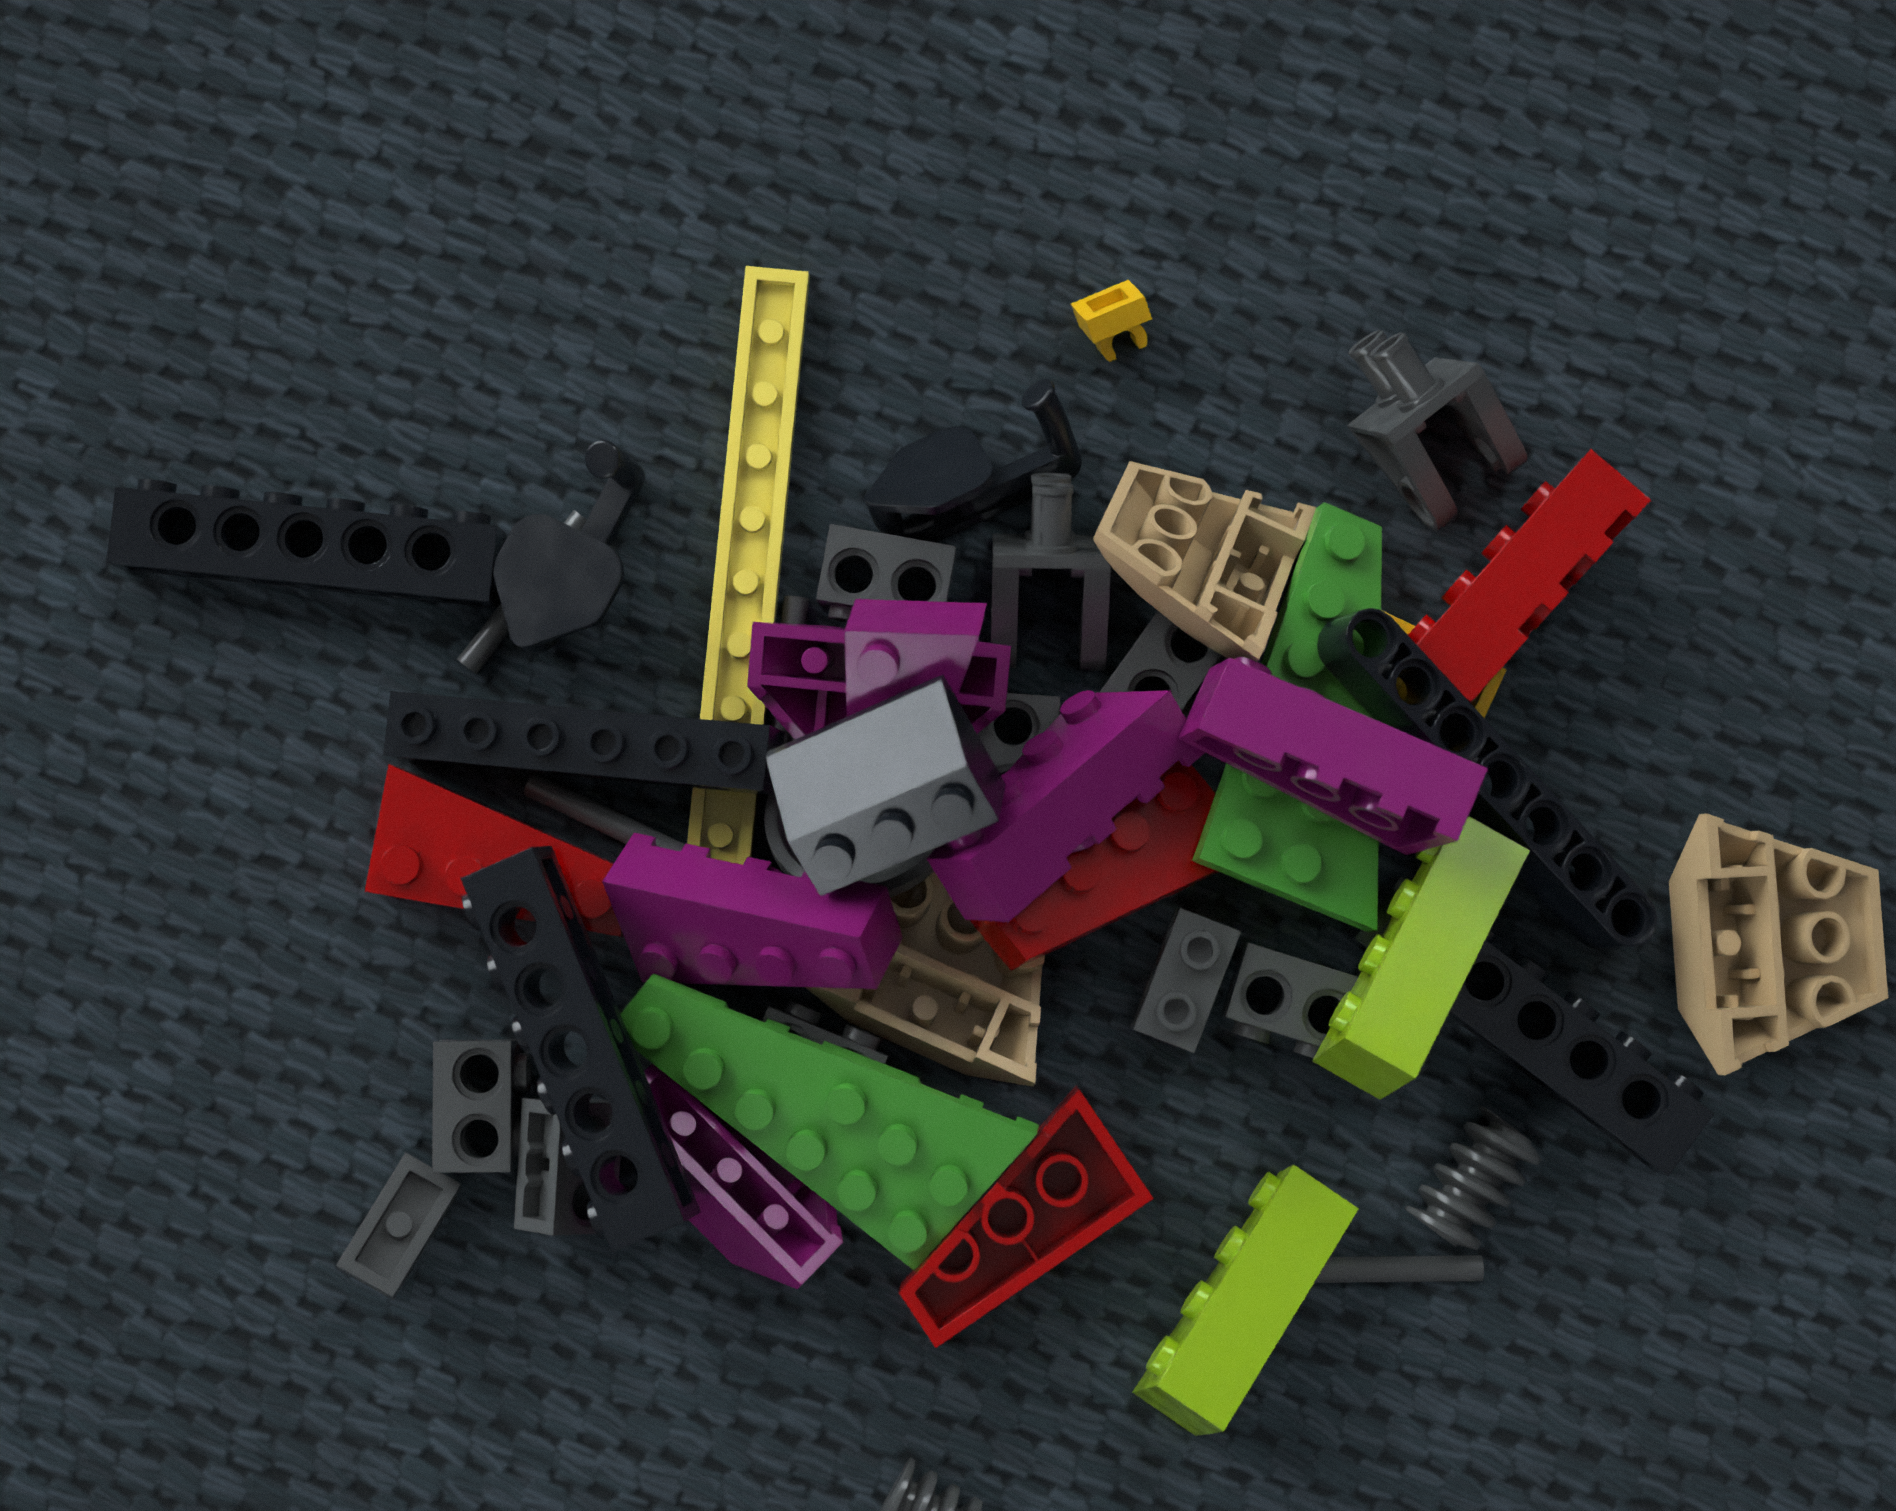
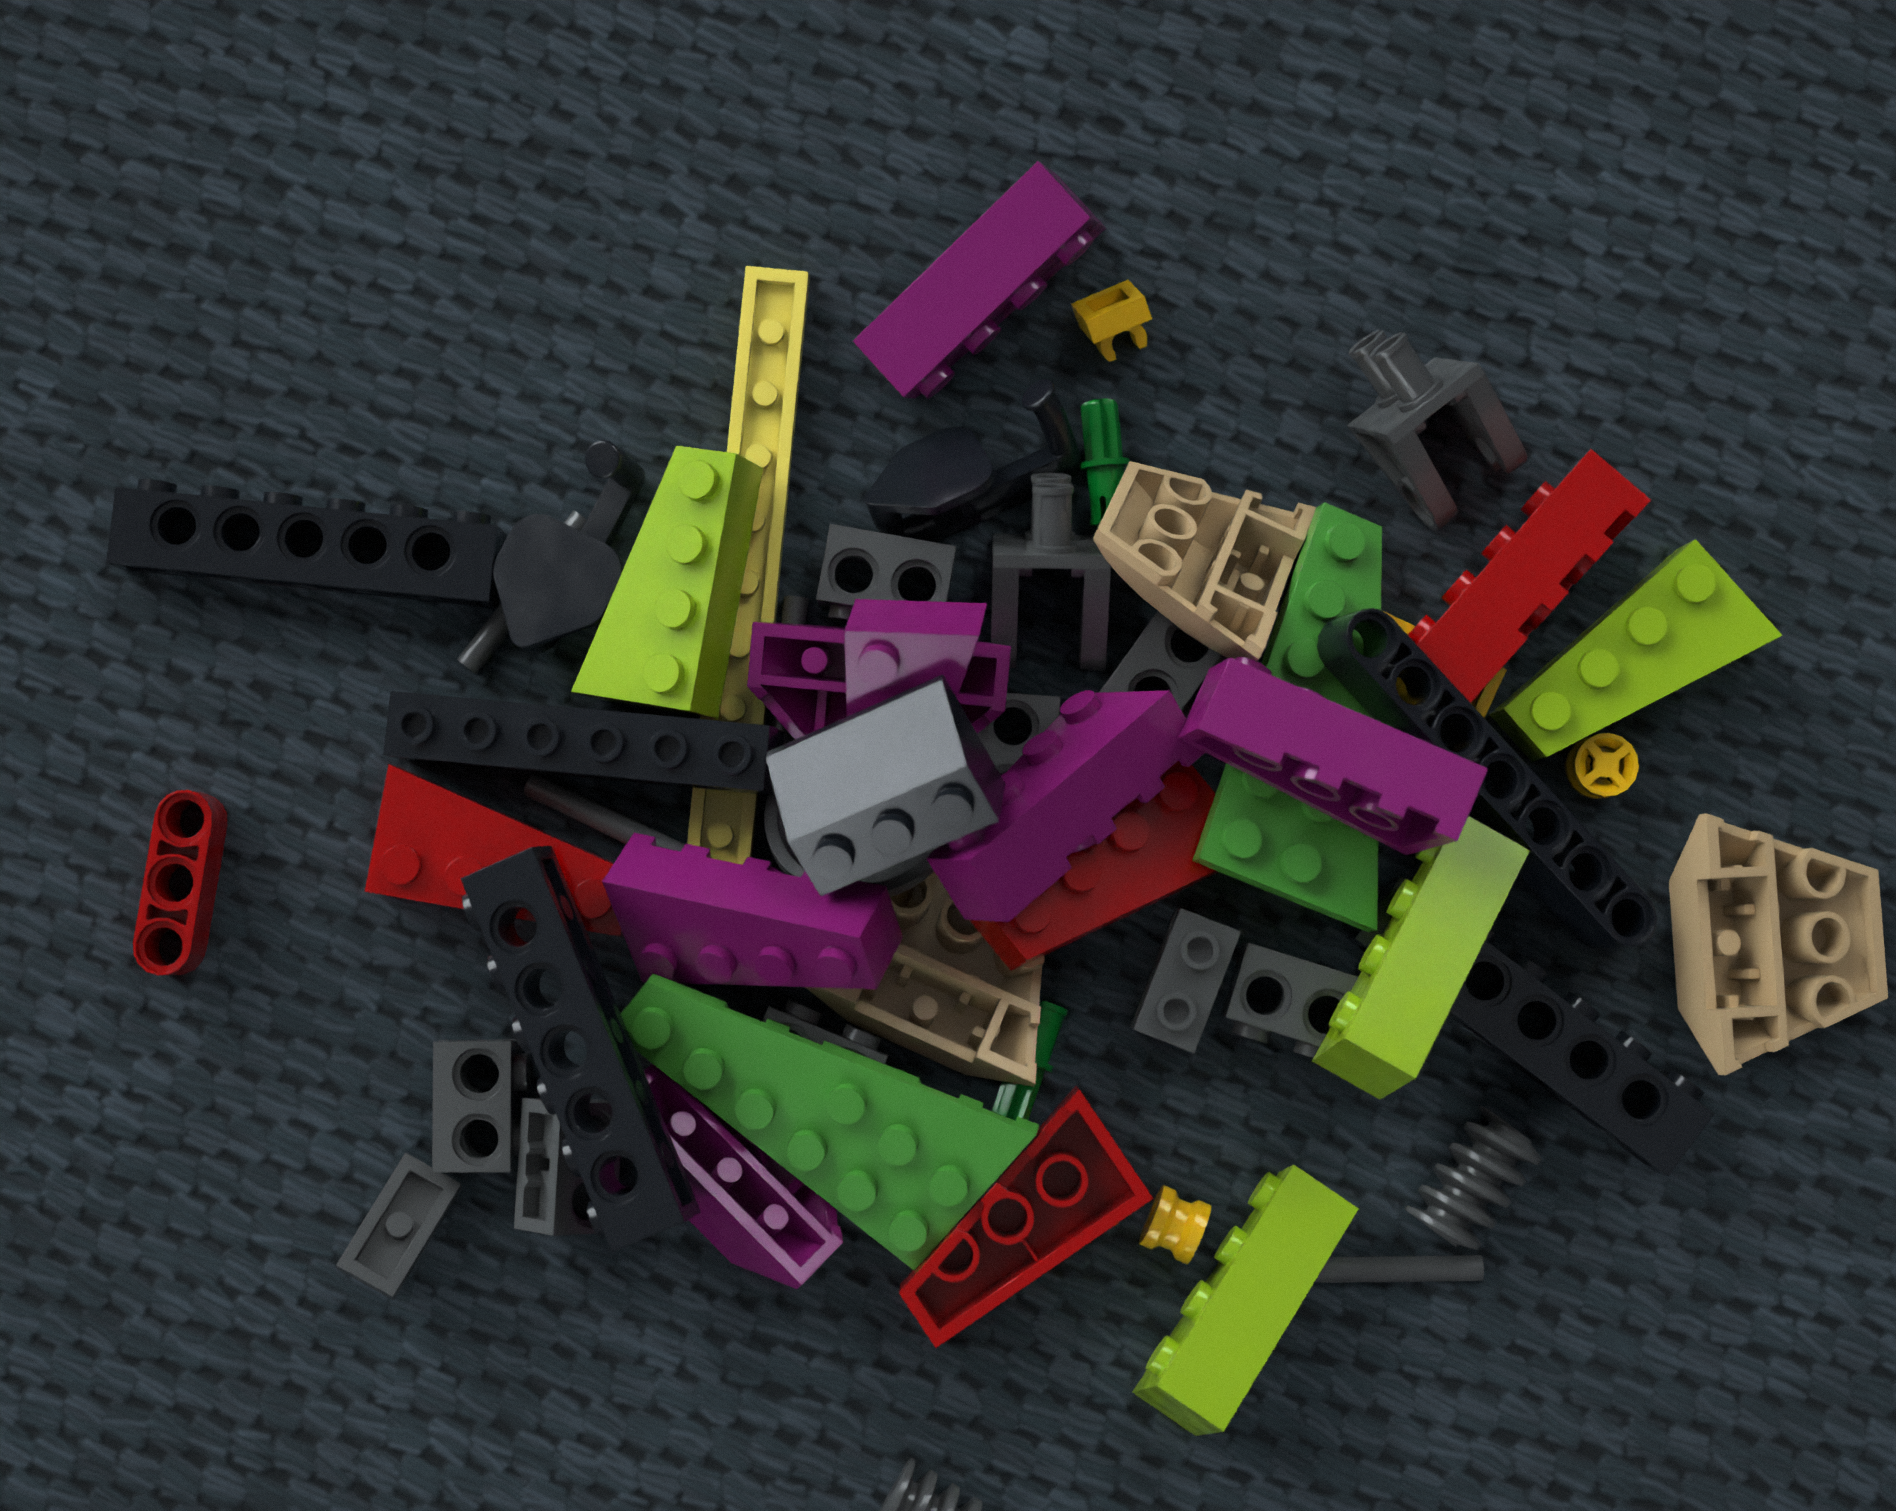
none -> red beam [133,790,227,976]
none -> lime wedge [571,446,763,719]
none -> magenta wedge [853,161,1106,399]
none -> green axle [992,1000,1068,1121]
none -> green axle [1080,398,1130,527]
none -> yellow wheel [1139,1185,1212,1265]
none -> lime wedge [1489,539,1783,762]
none -> yellow wheel [1565,733,1639,799]

